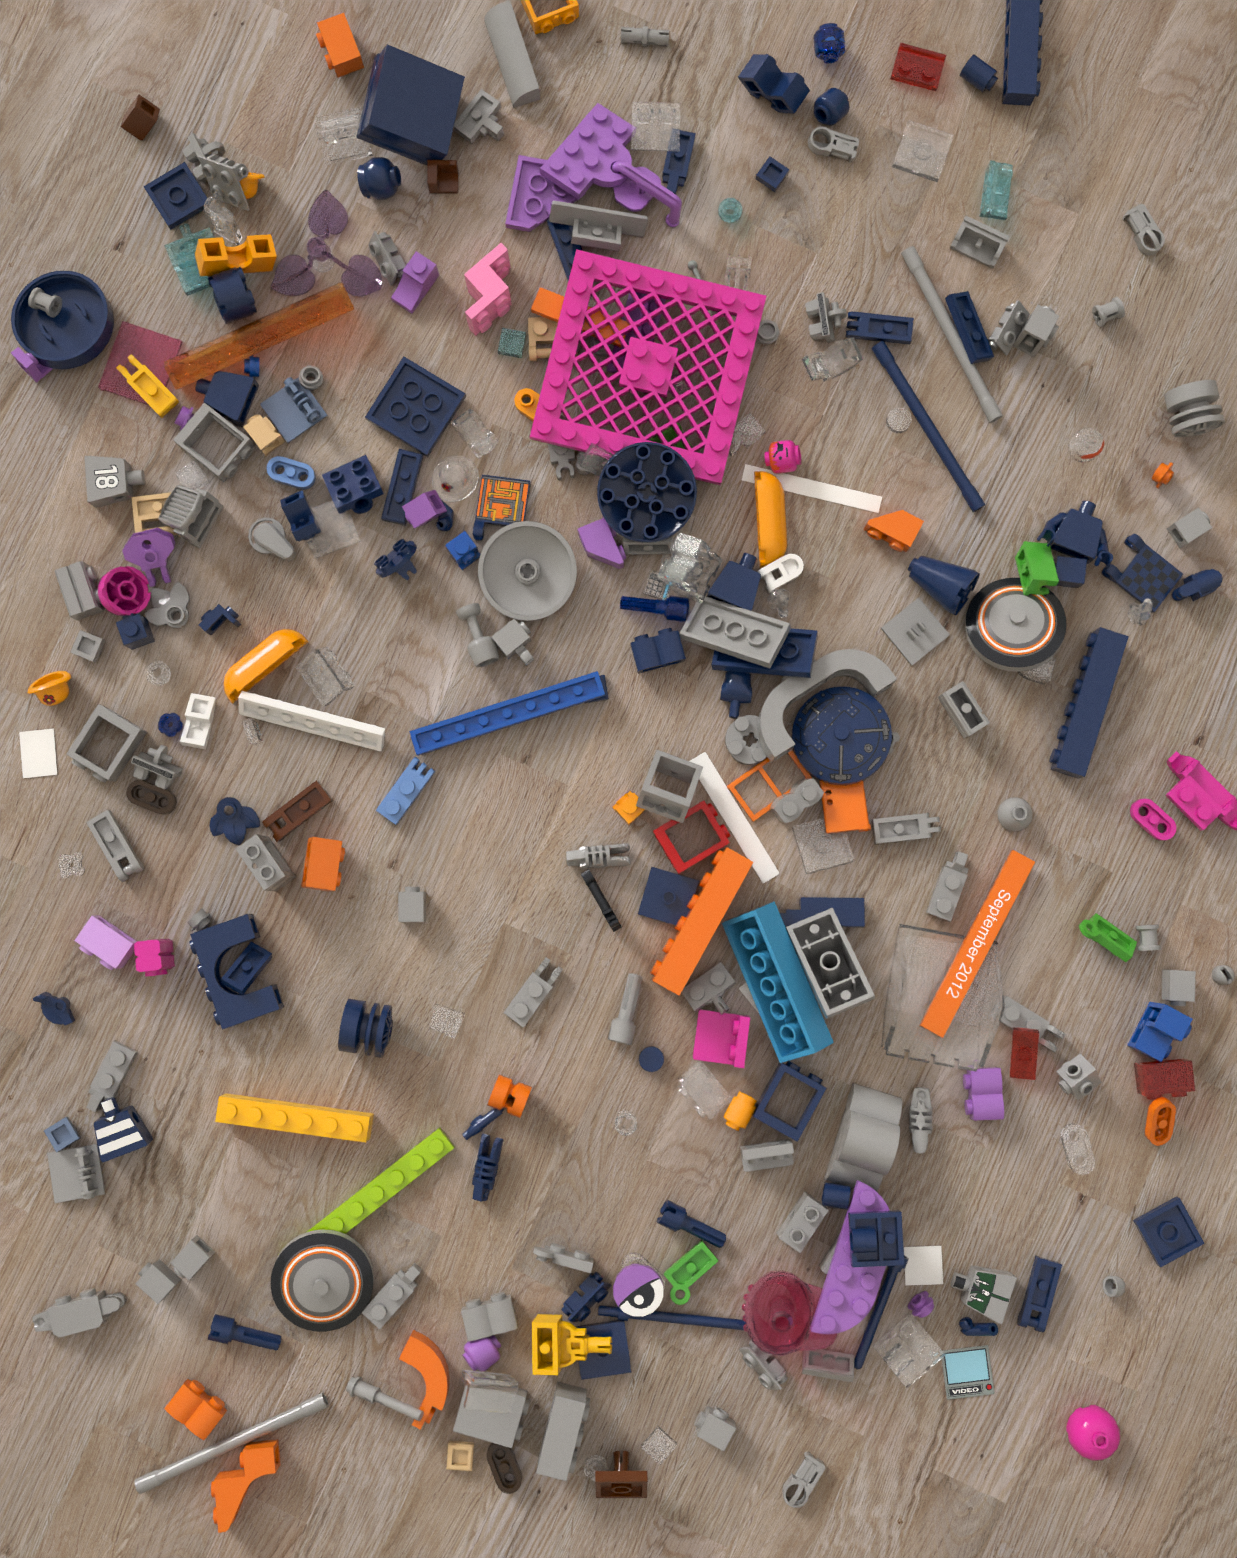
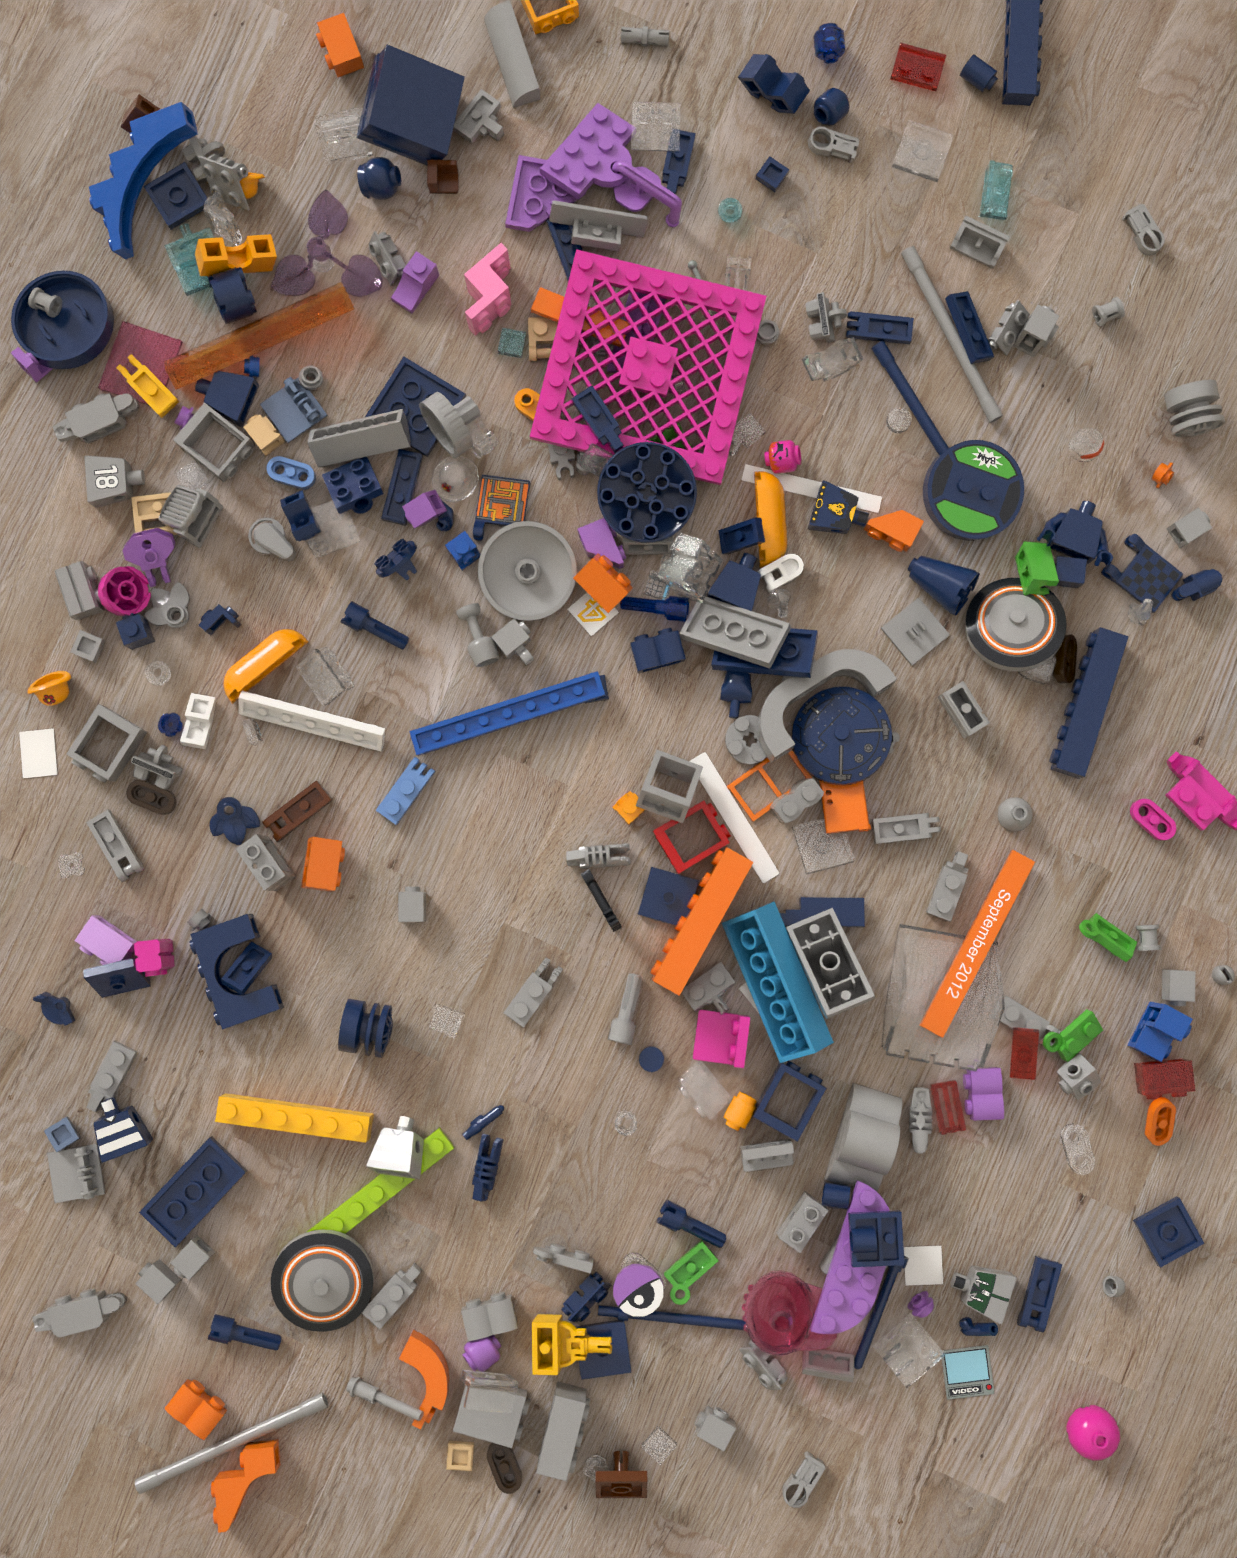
orange wheel [487,1074,532,1118] -> none
none -> light grey hinge [53,393,140,444]
none -> dark blue plate [83,958,151,998]
none -> blue arch [89,102,198,260]
none -> dark blue plate [139,1136,248,1247]
none -> light grey brick [307,409,411,467]
none -> dark blue piece [341,601,409,649]
none -> torso [366,1116,424,1179]
none -> light grey piece [419,392,481,458]
none -> white sticker [568,592,619,636]
none -> dark blue hinge [571,385,624,453]
none -> orange brick [573,553,633,613]
none -> dark blue plate [718,517,765,554]
none -> torso [808,480,869,534]
none -> brick [923,440,1024,541]
none -> clear red tile [930,1080,966,1135]
none -> bright green hinge [1043,1009,1103,1062]
none -> dark brown plate [1052,634,1077,684]

